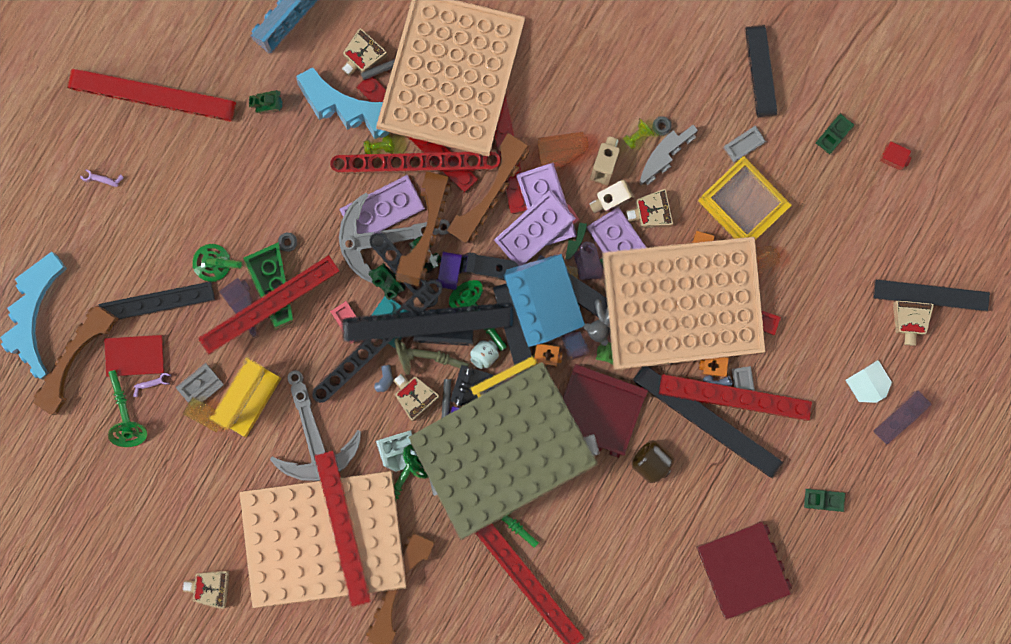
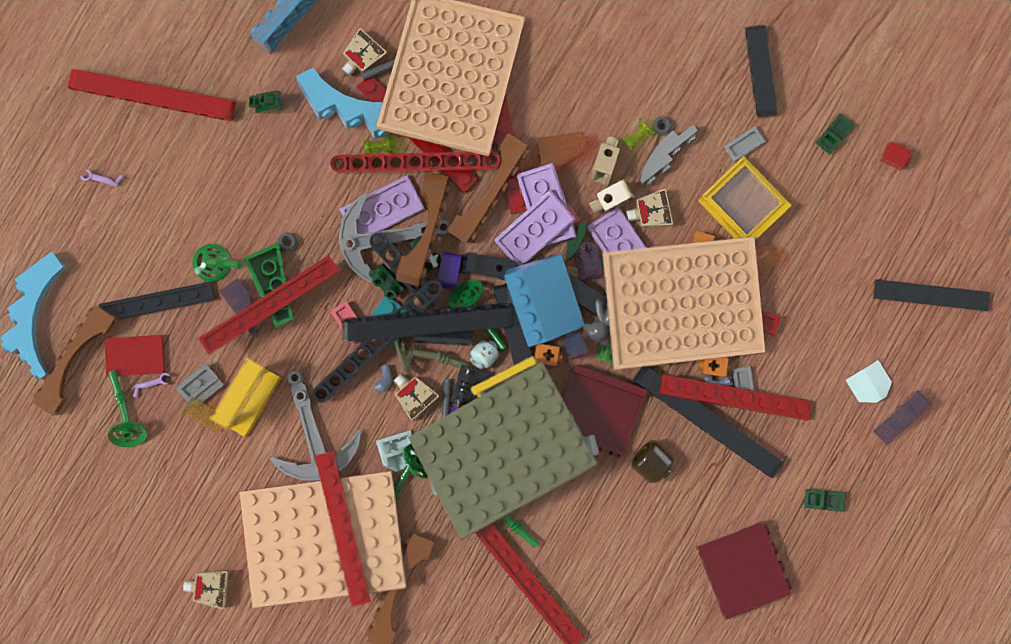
tan torso [893,301,933,346] -> none

